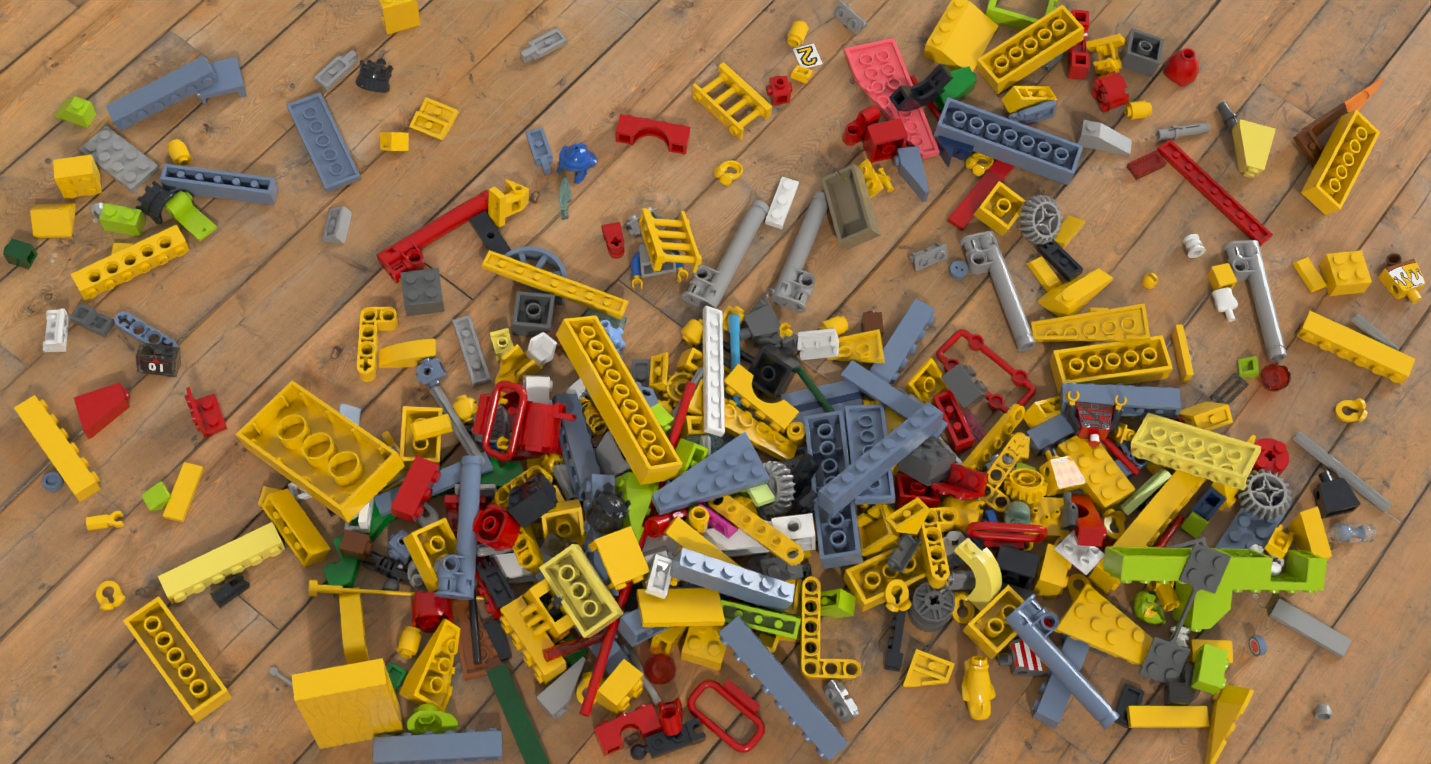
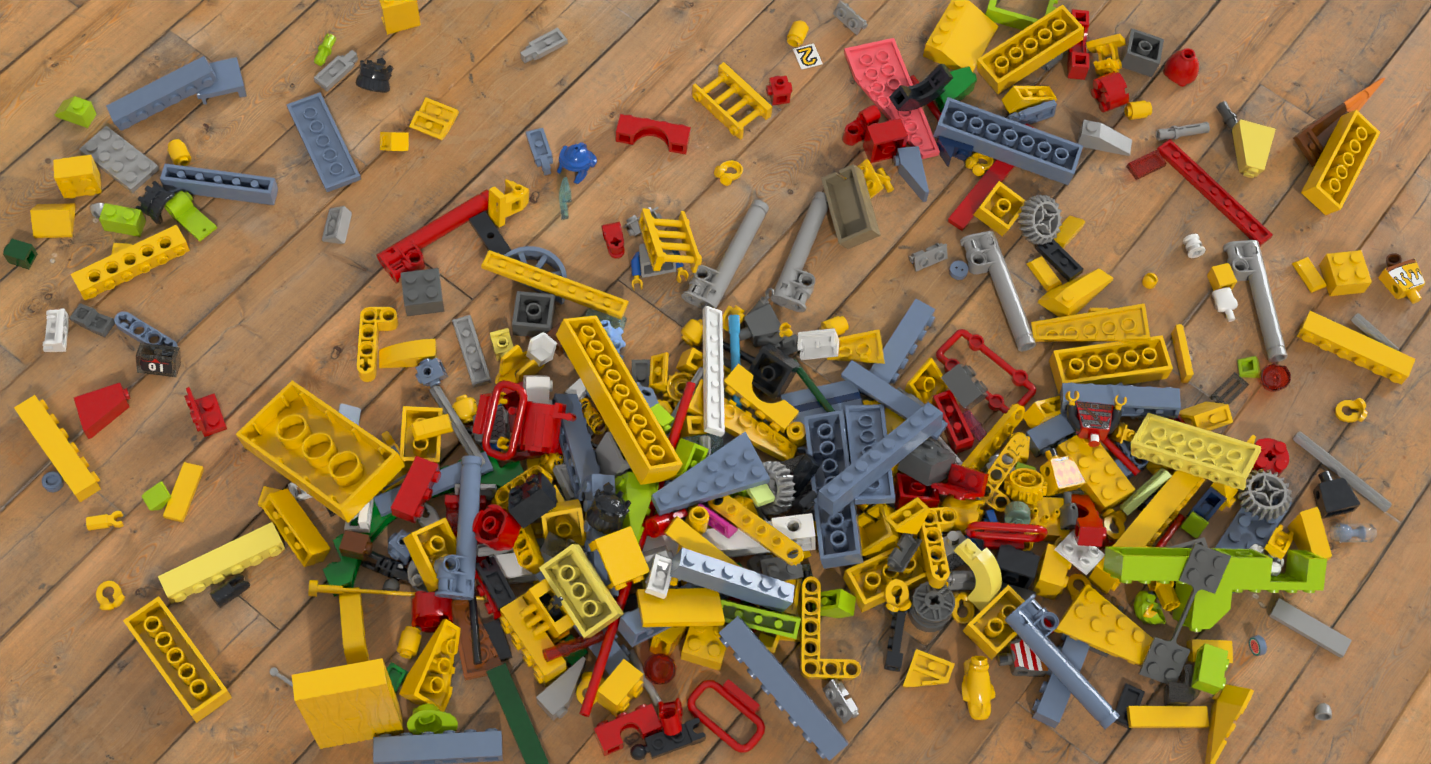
white plate [765,177,799,229] -> none
yellow tile [790,65,813,84] -> none
reddish brown brick [861,311,884,339] -> none
white bush [1170,626,1191,648] -> none
none -> lime axle [314,34,336,66]

